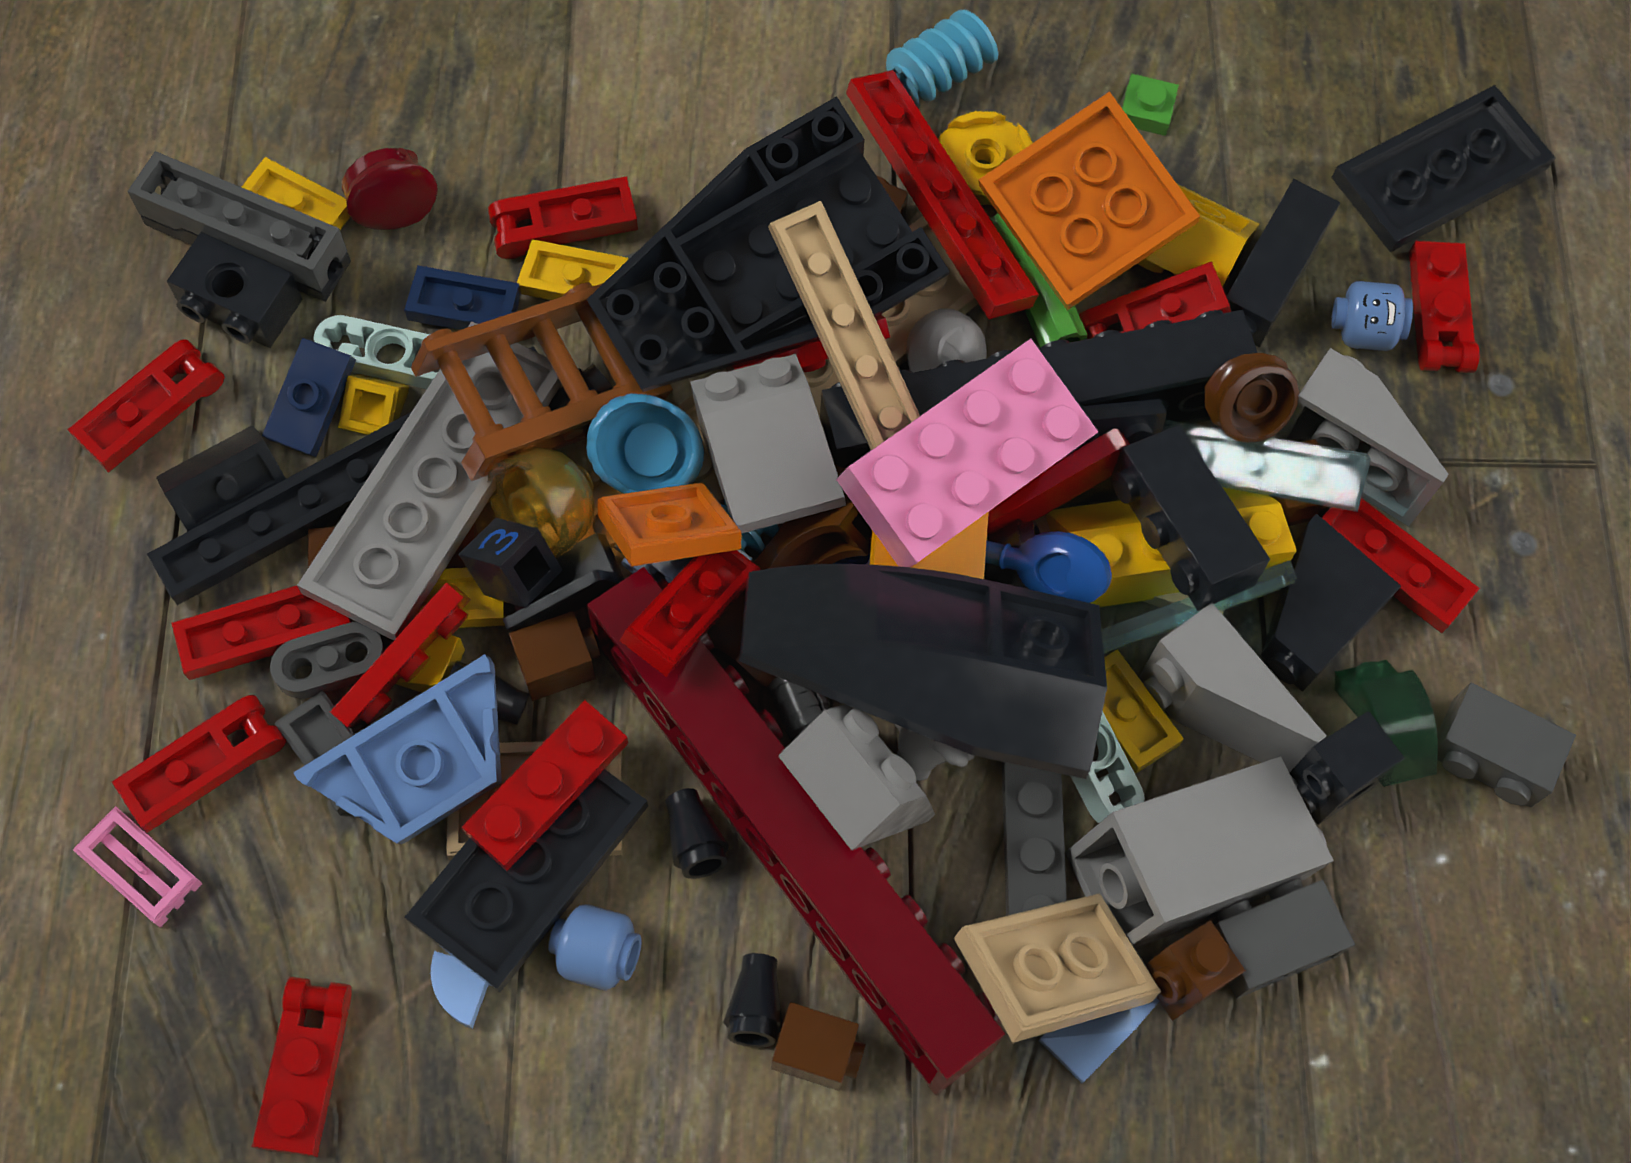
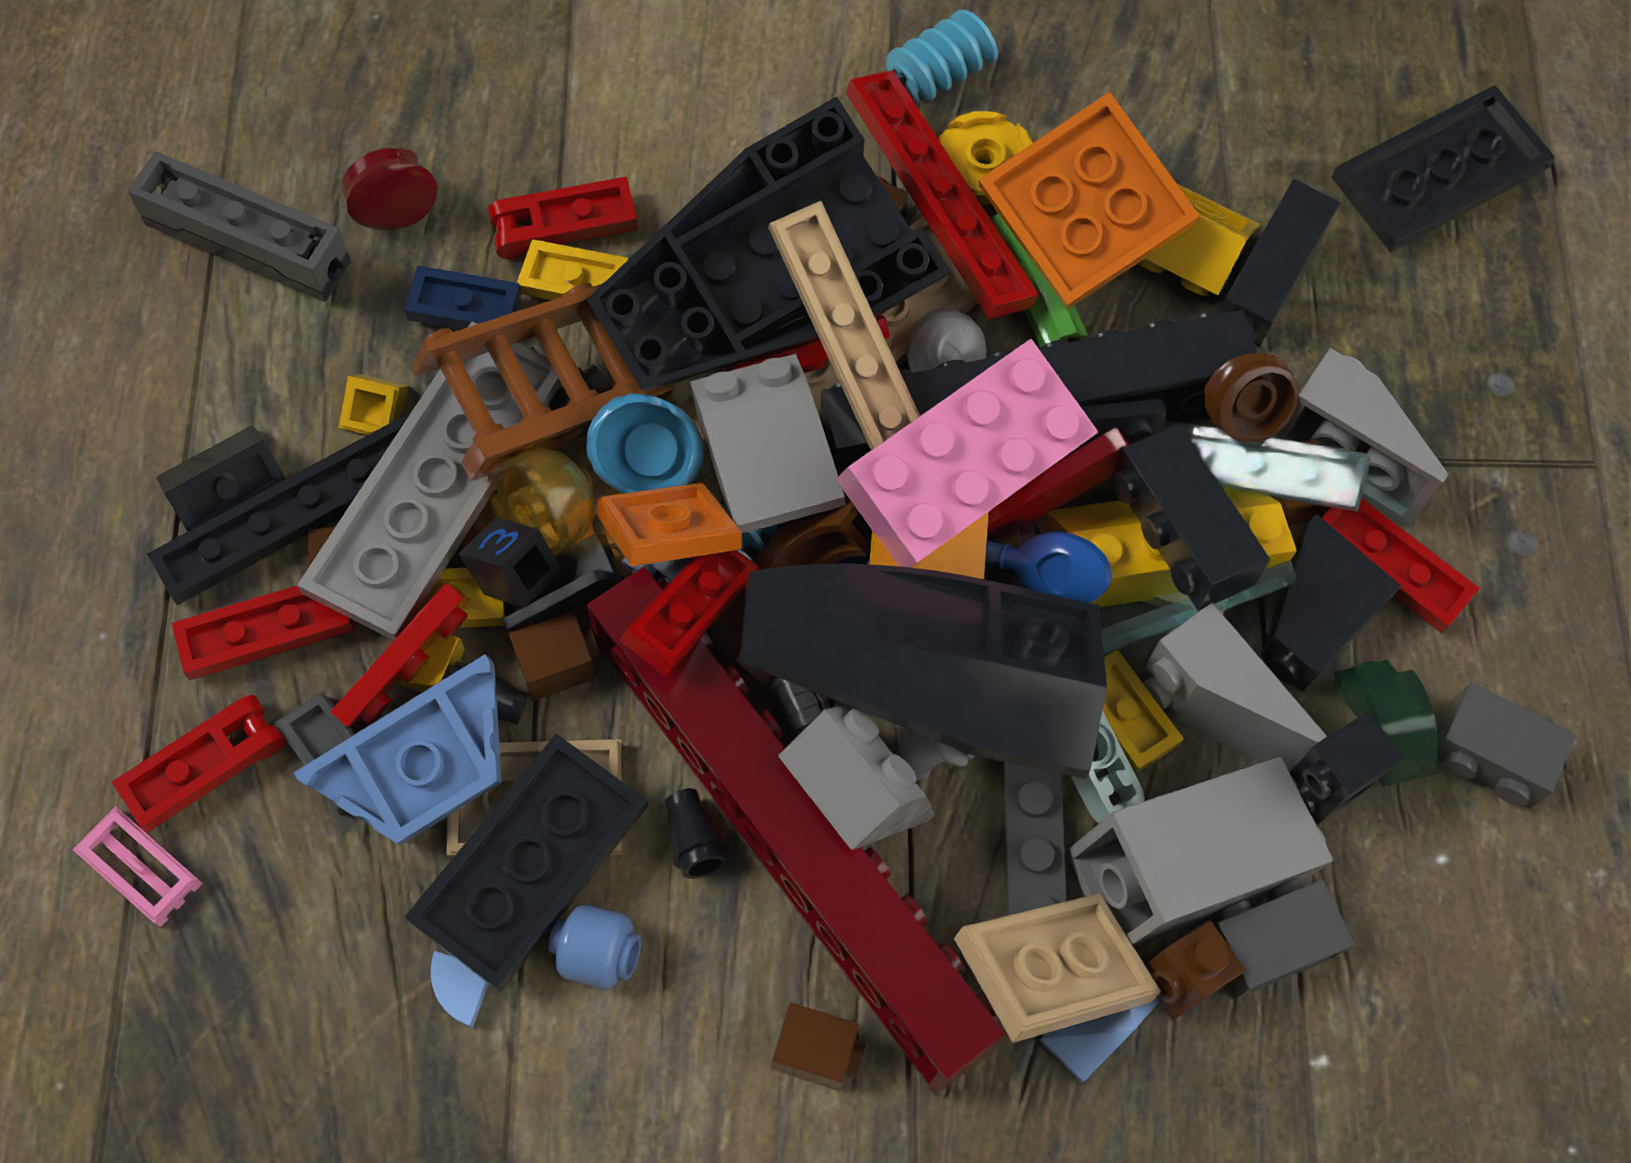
red plate [67,339,225,473] -> none
black brick [167,232,303,348] -> none
yellow plate [241,157,350,230] -> none
red plate [252,976,352,1157] -> none
dark blue plate [262,337,356,458] -> none
dark grey plate [270,622,386,699] -> none
light aqua beam [314,315,438,389] -> none
red plate [461,700,629,871] -> none
black cone [723,953,783,1047] -> none
red plate [1079,261,1231,339] -> none
bright green plate [1122,73,1179,136] -> none
medium blue head [1332,281,1413,351] -> none
red plate [1409,241,1480,373] -> none

